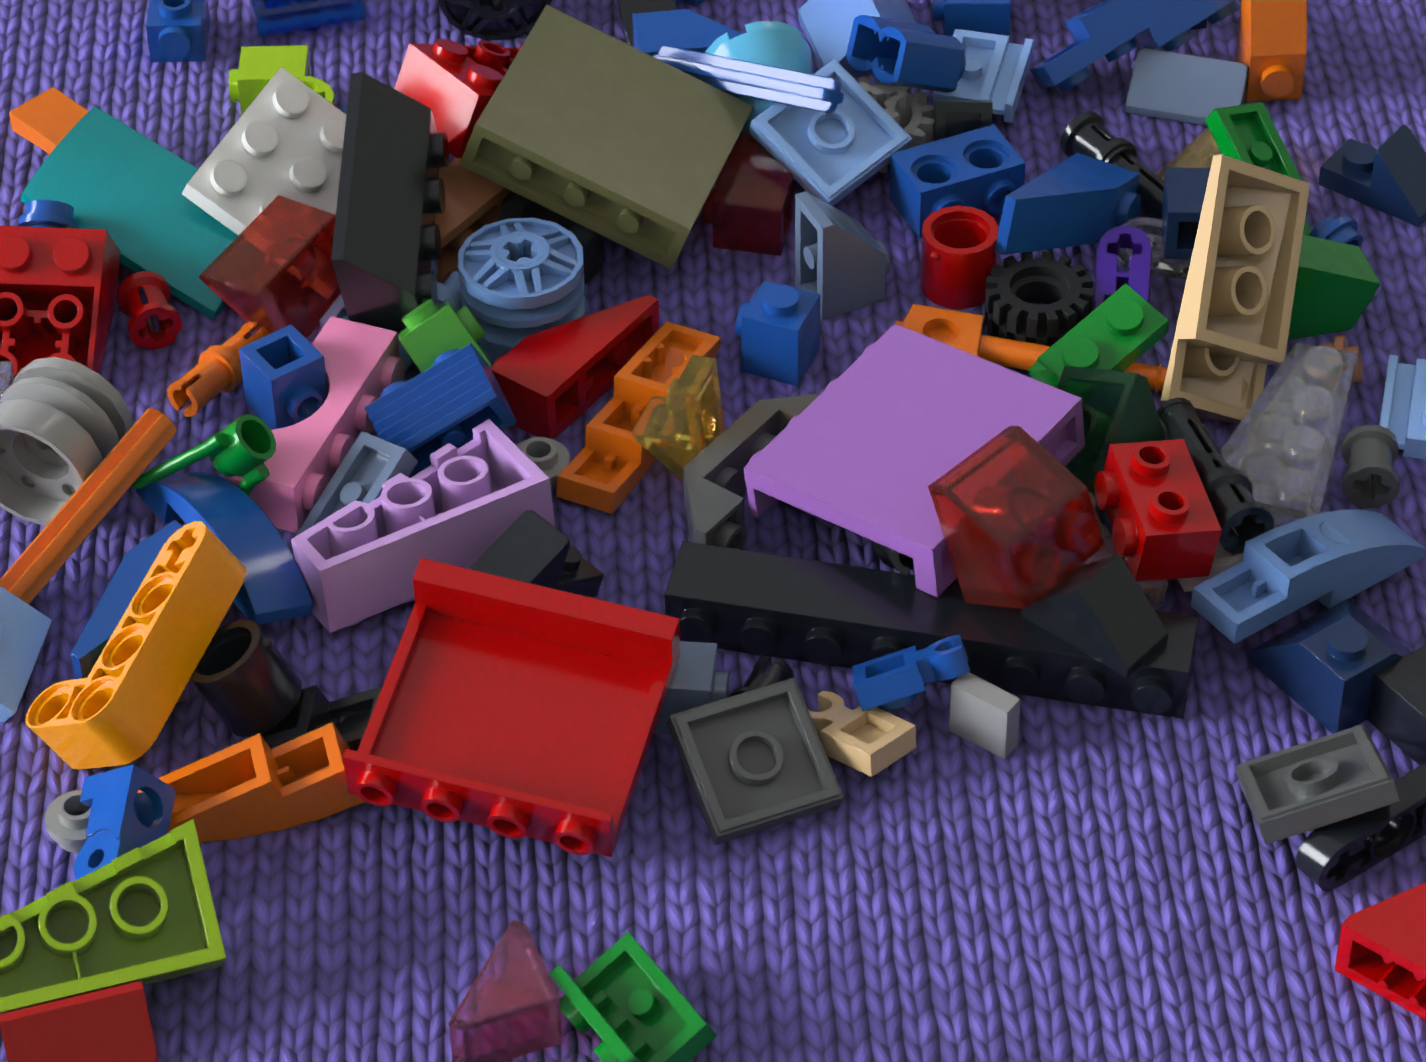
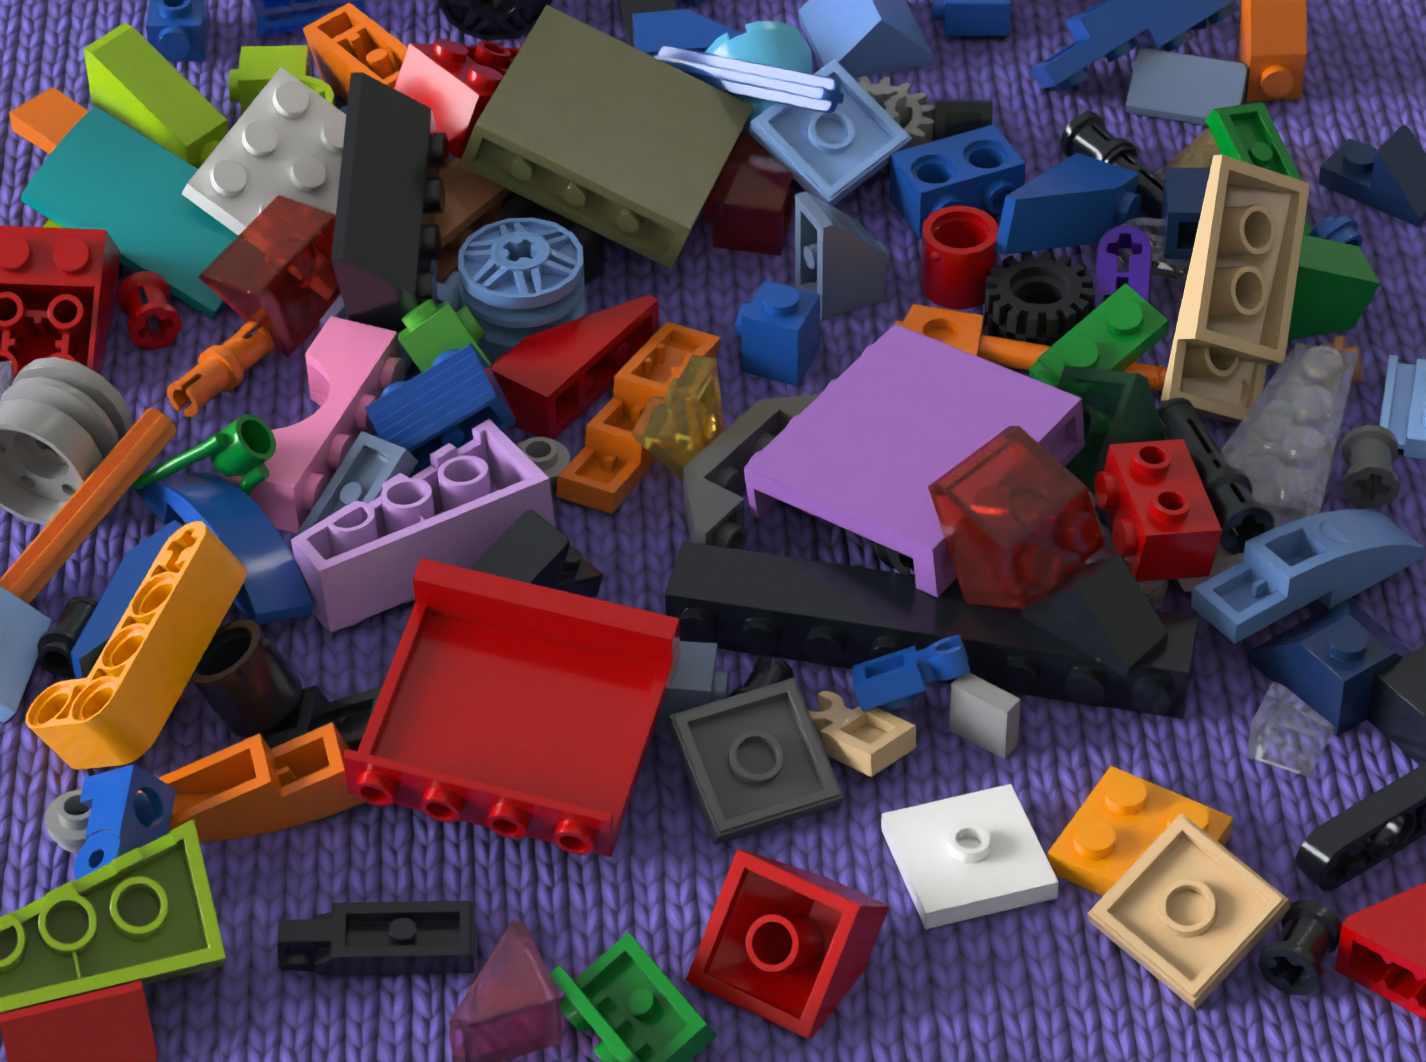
blue plate [18,200,79,229] -> none
blue brick [239,324,328,430] -> none
blue brick [846,15,966,93] -> none
light blue plate [932,29,1034,123] -> none
dark grey plate [1235,725,1400,844] -> none
none -> black pin [37,596,98,677]
none -> lime slope [83,22,229,169]
none -> black hinge [277,901,475,976]
none -> orange slope [302,2,408,103]
none -> red slope [685,849,890,1039]
none -> white plate [881,784,1059,930]
none -> light orange plate [1047,766,1234,896]
none -> tan plate [1087,813,1290,1010]
none -> clear slope [1247,682,1334,778]
none -> black bush [1258,900,1342,996]

